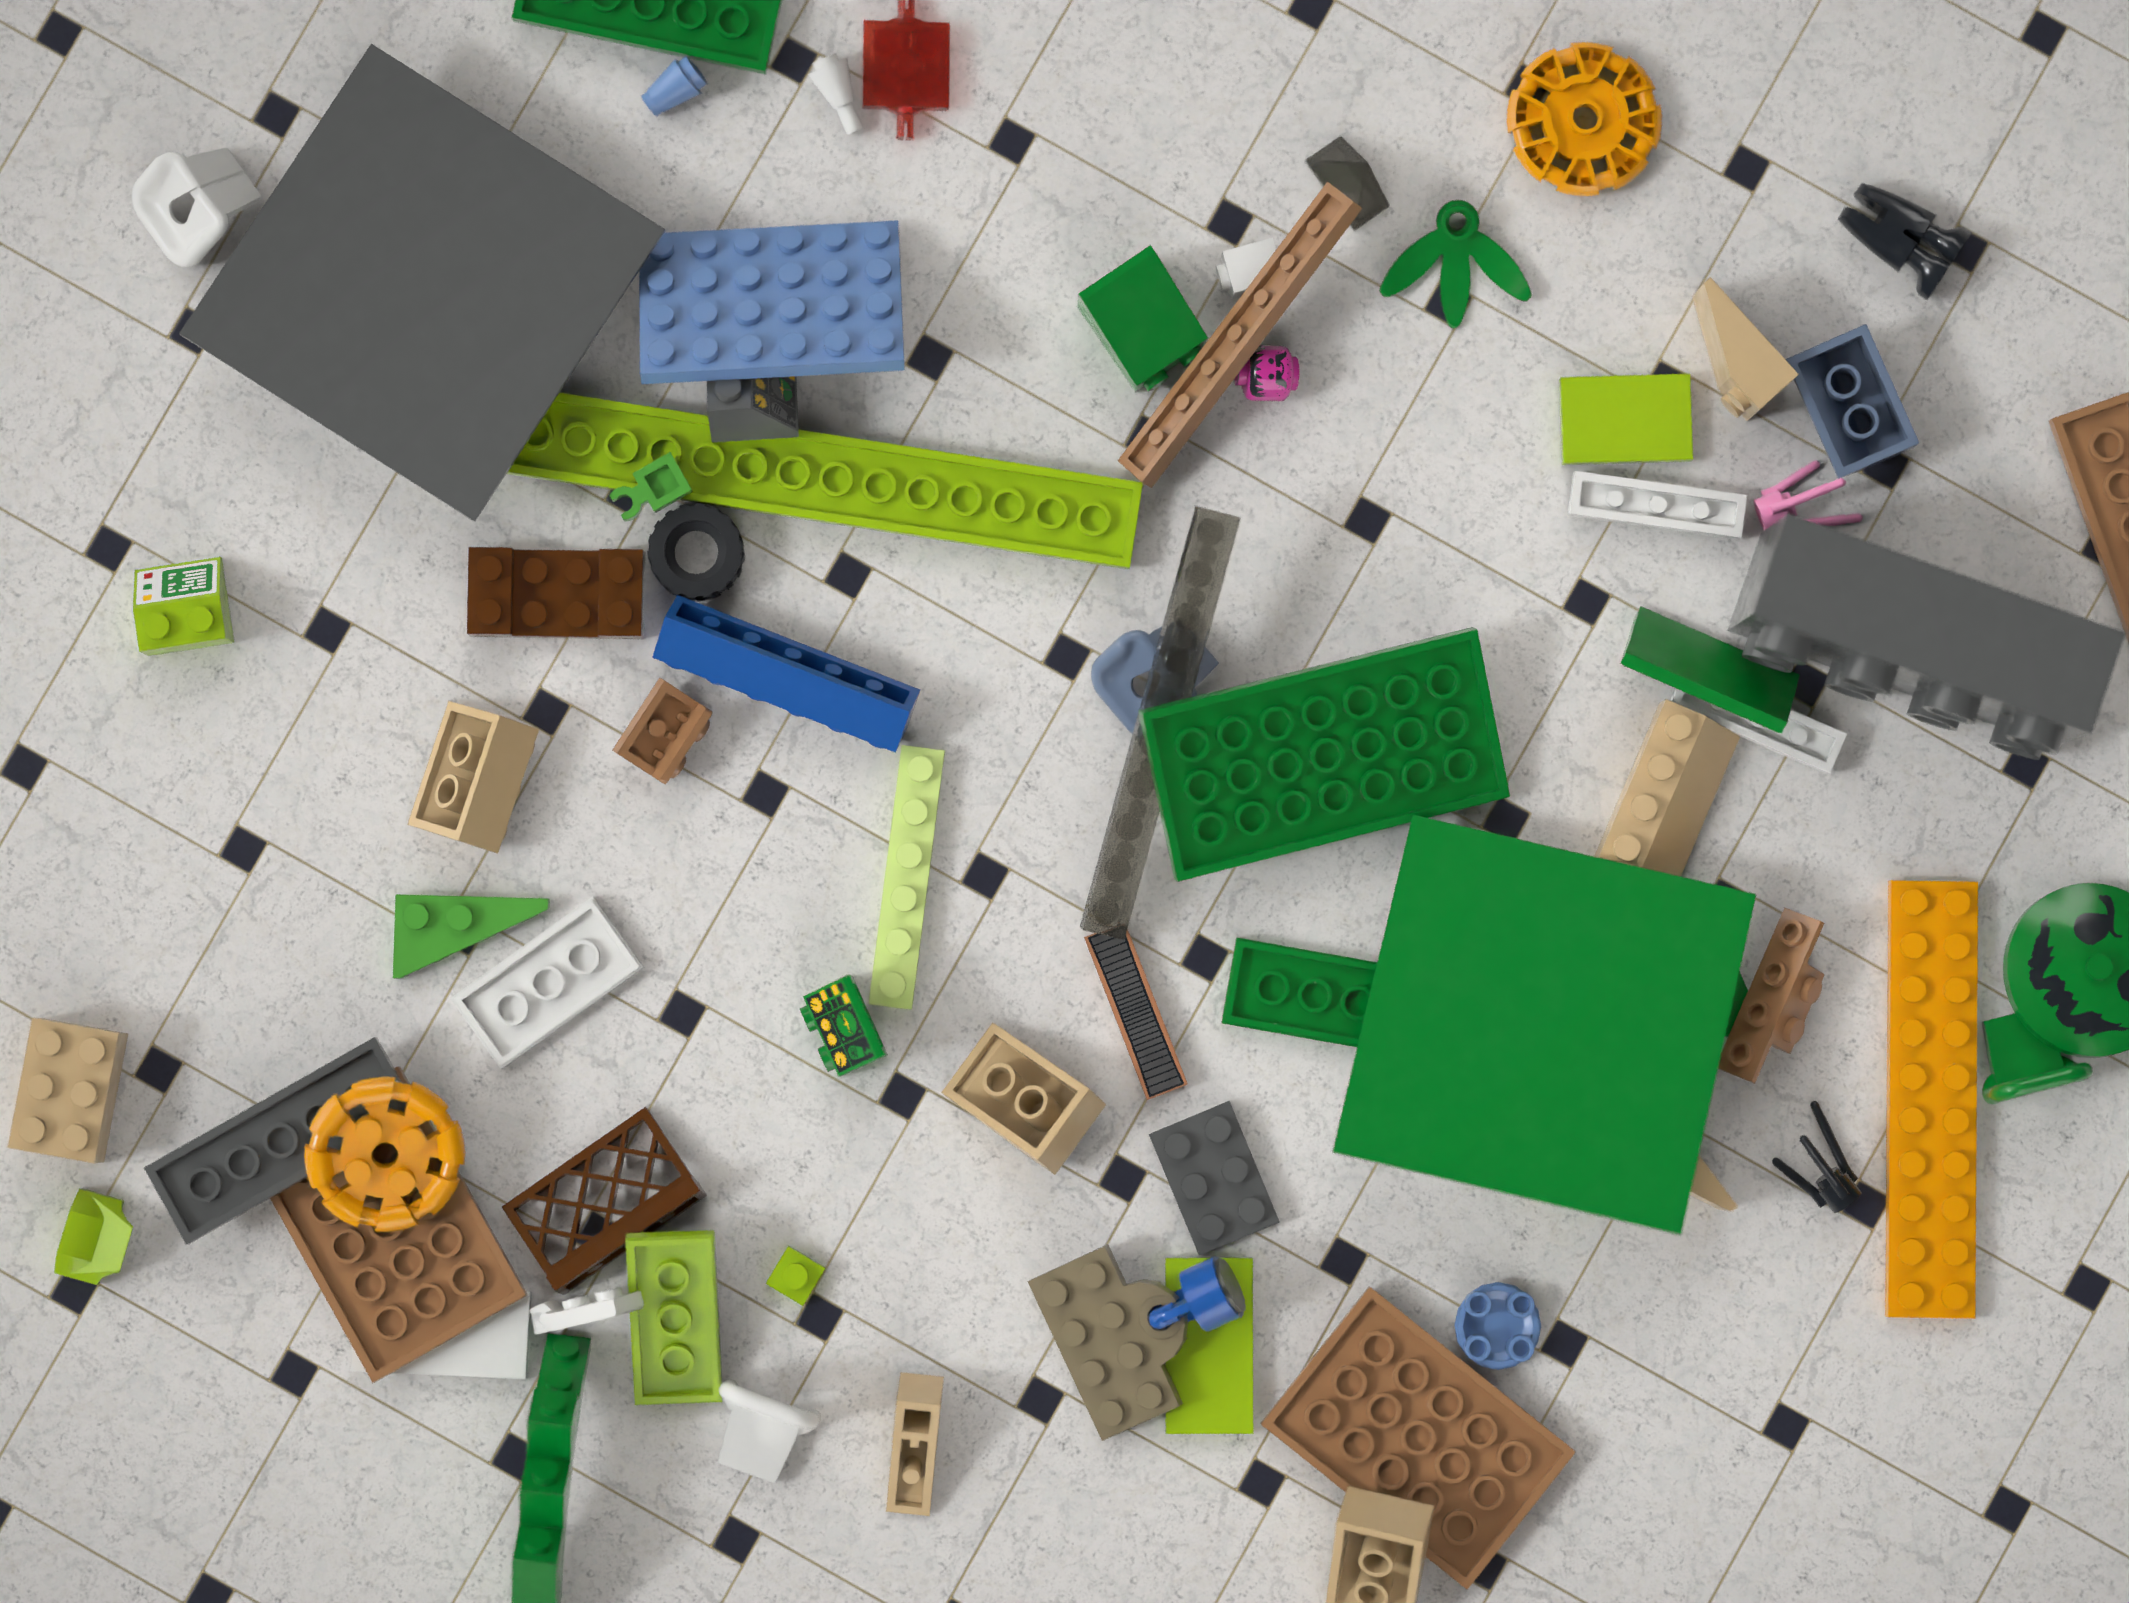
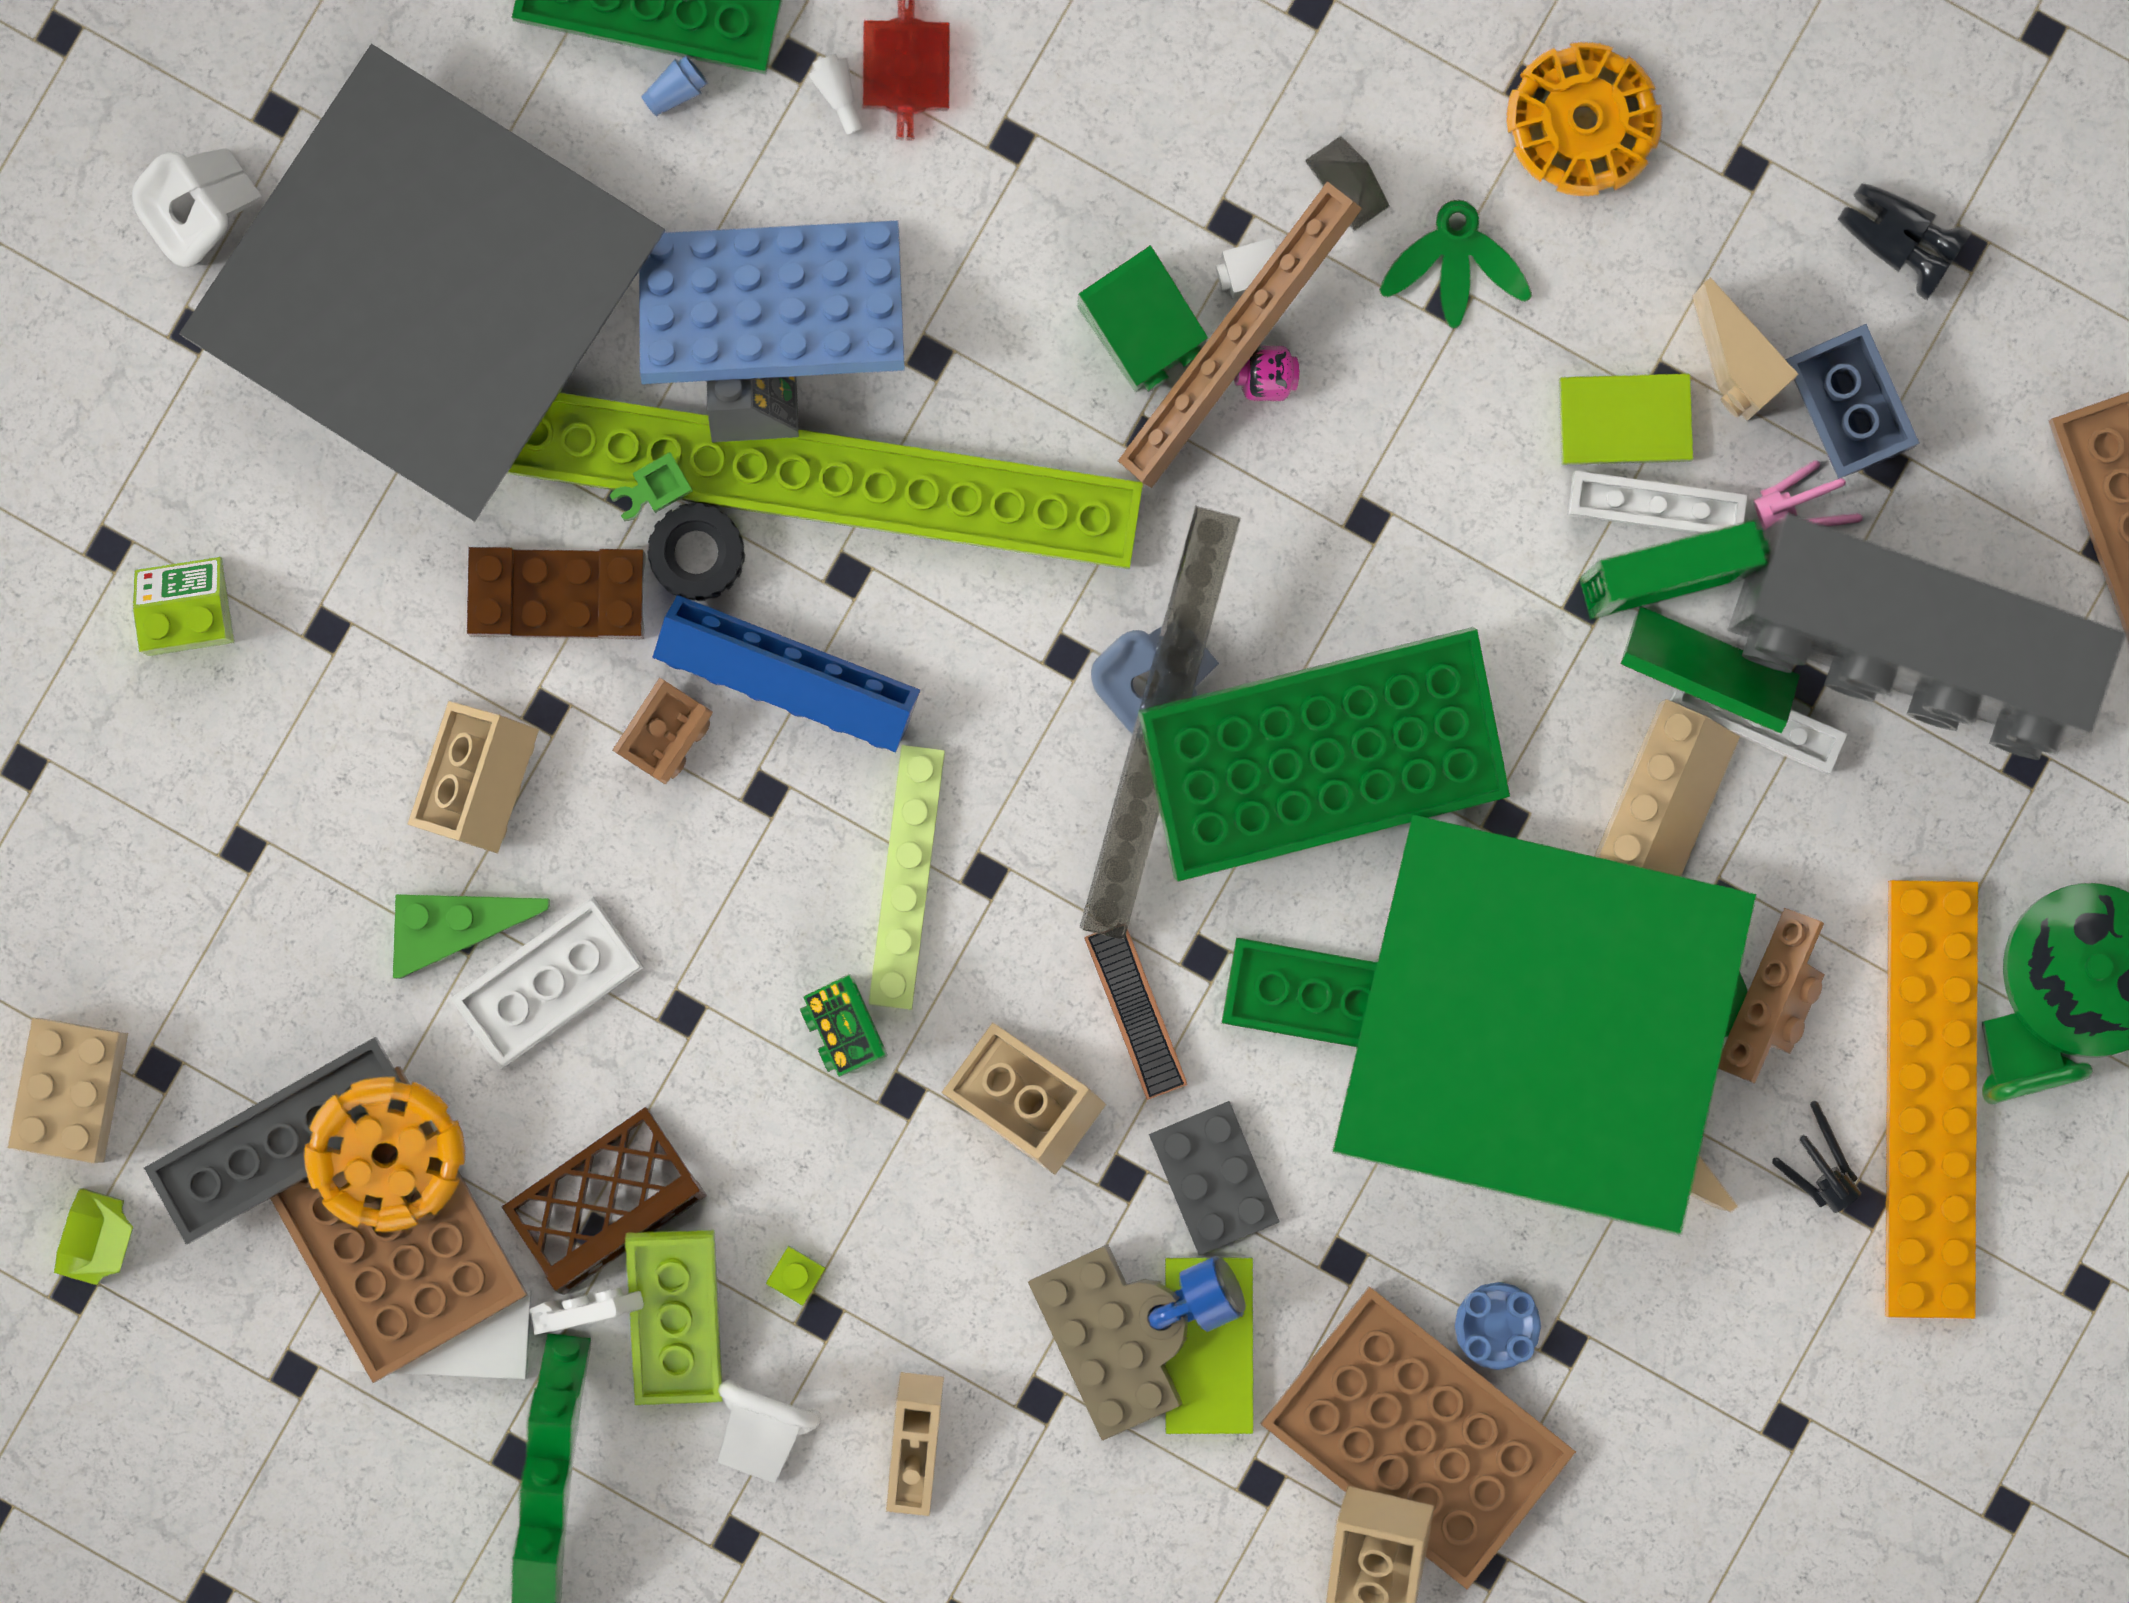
none -> green window [1579,520,1770,620]

